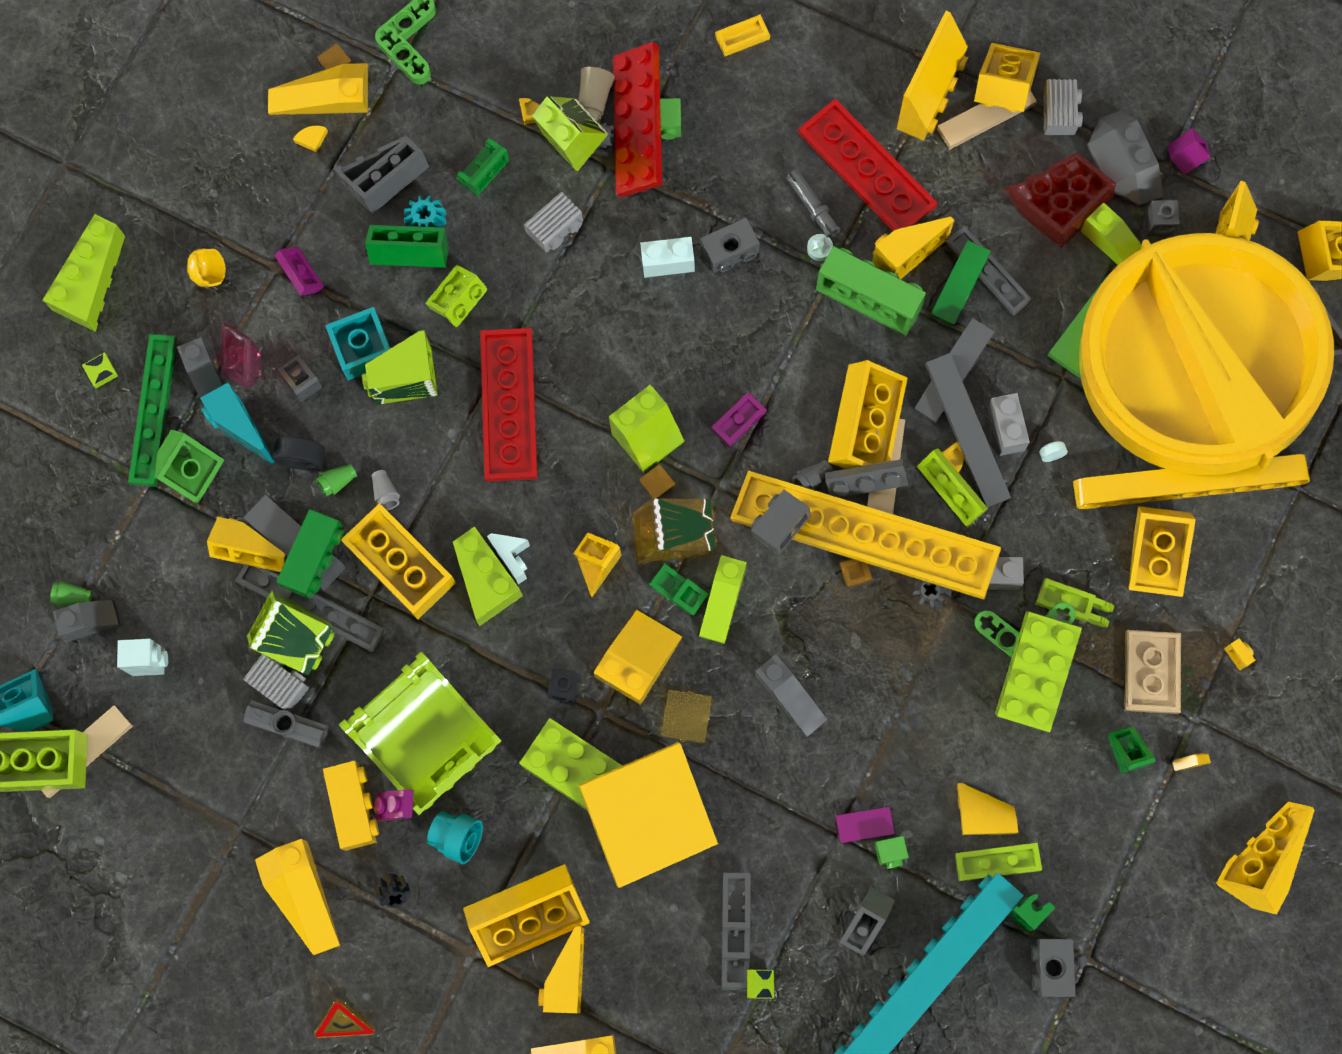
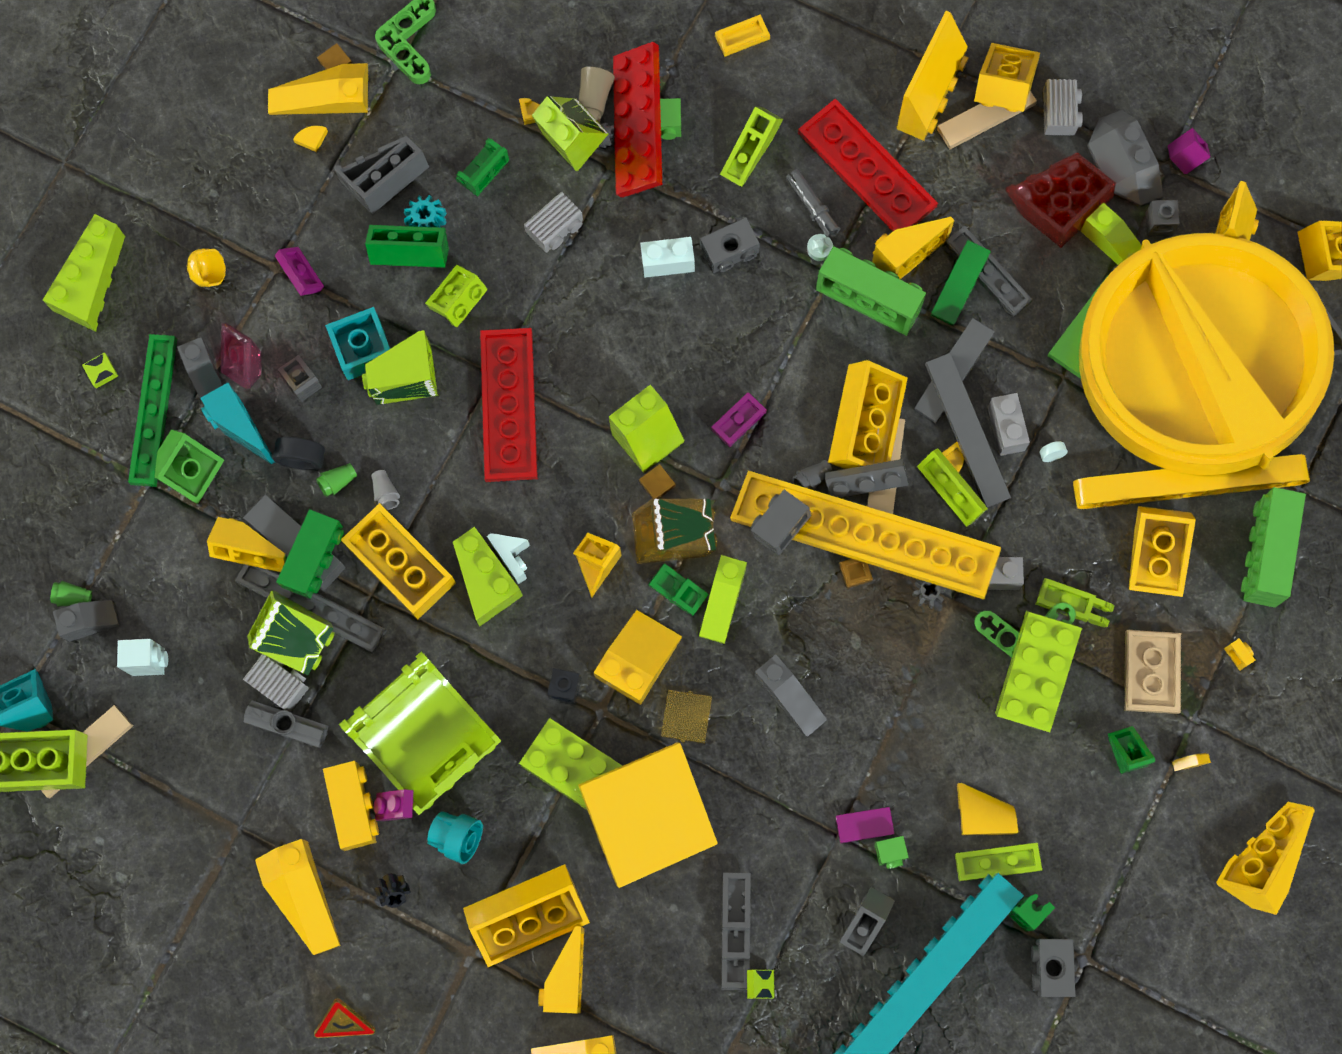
none -> lime slope [720,107,783,187]
none -> bright green brick [1241,487,1306,608]

